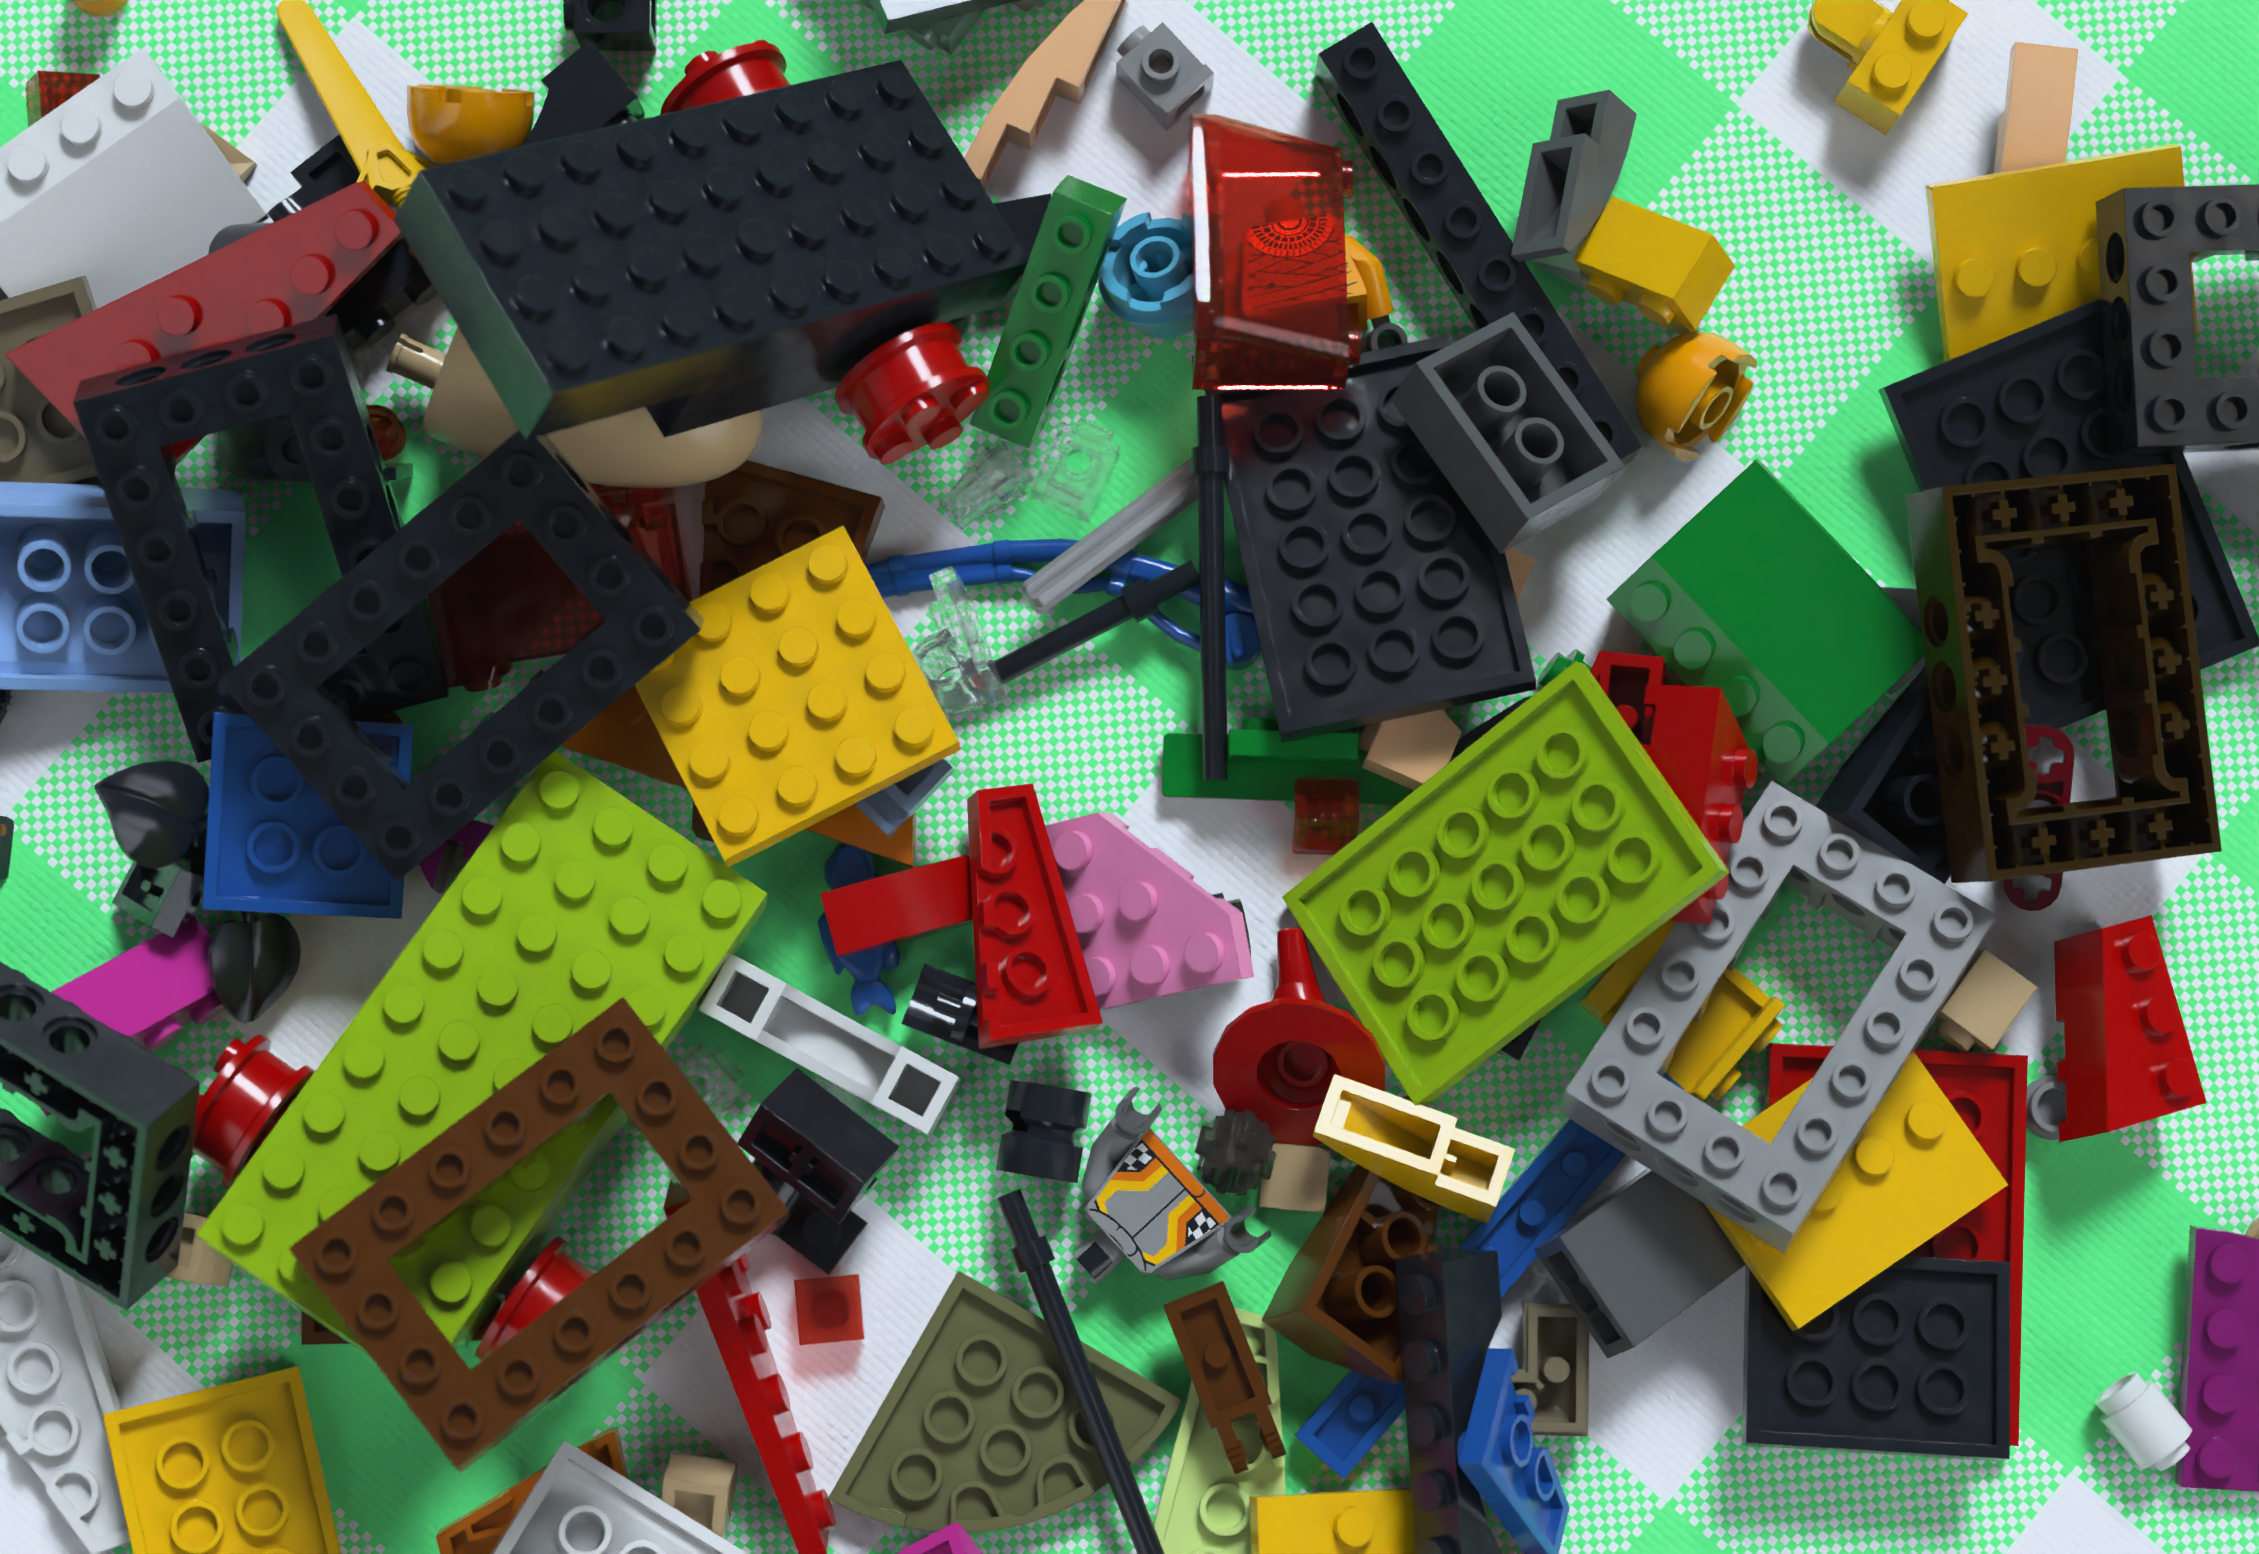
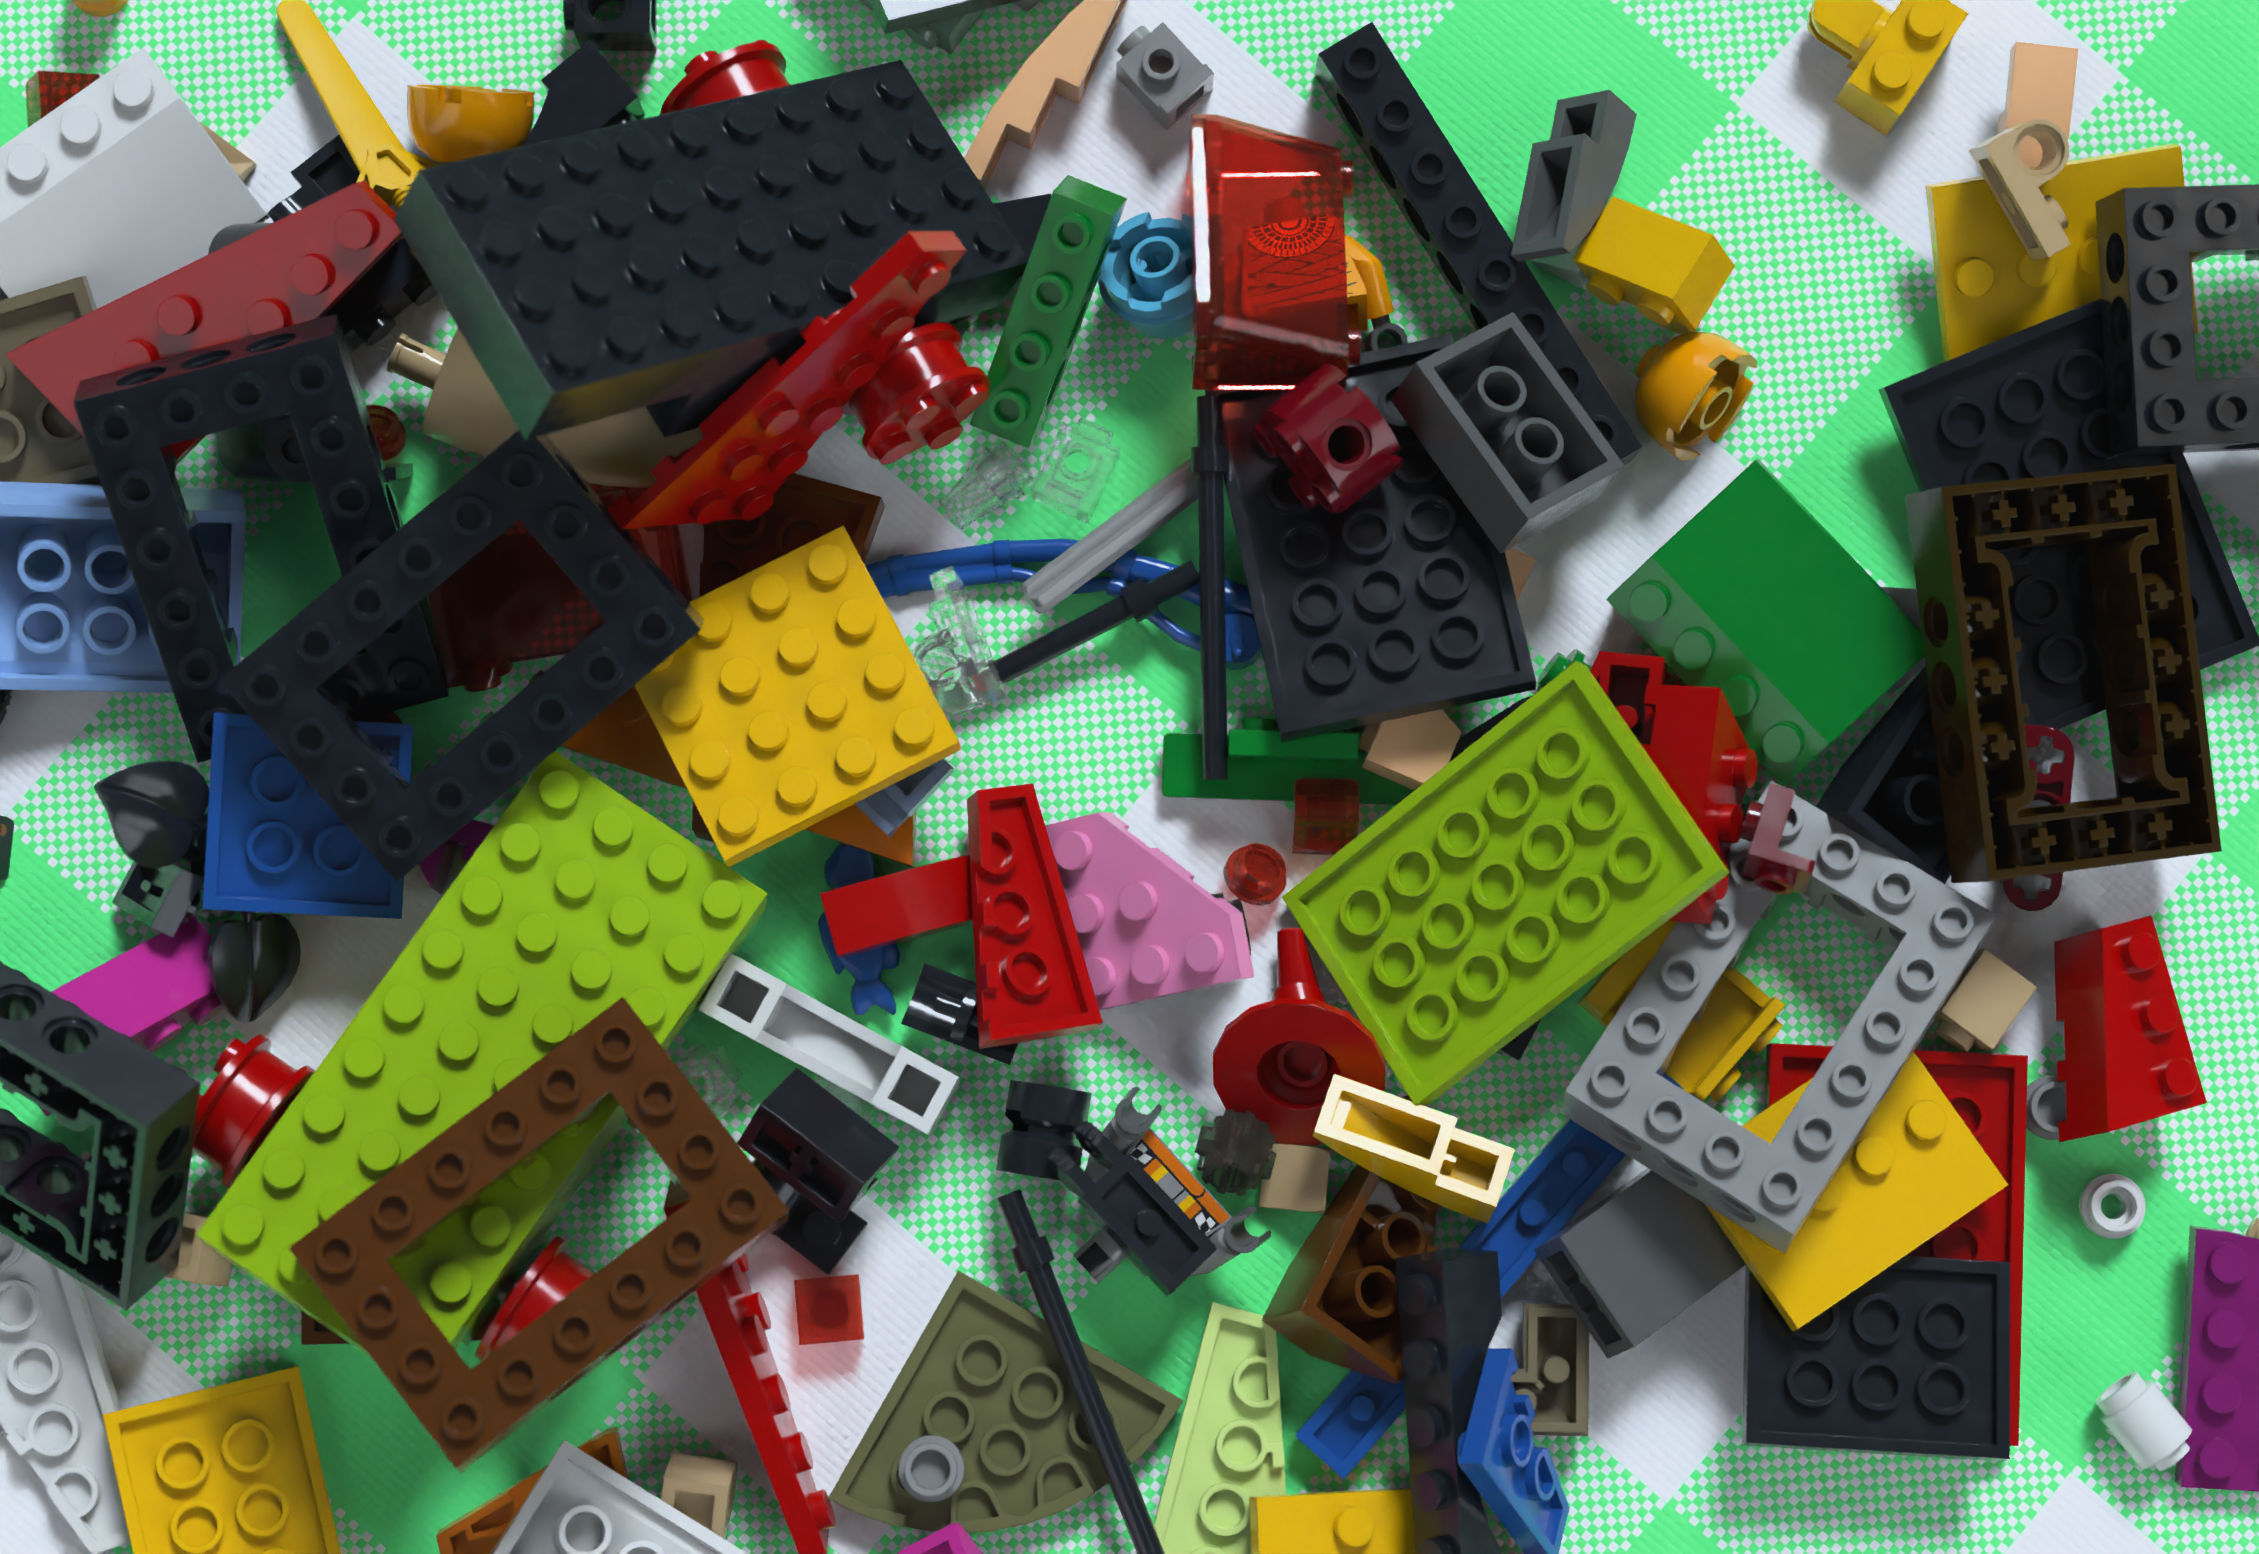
reddish brown hinge [1163,1281,1286,1475] -> none
none -> red wing [608,231,967,530]
none -> light grey plate [899,1435,964,1502]
none -> black hinge [1045,1121,1217,1296]
none -> clear red plate [1223,843,1286,906]
none -> dark red brick [1252,363,1403,514]
none -> dark red bracket [1739,783,1815,895]
none -> tan plate [1968,119,2071,260]
none -> white plate [2079,1174,2146,1239]

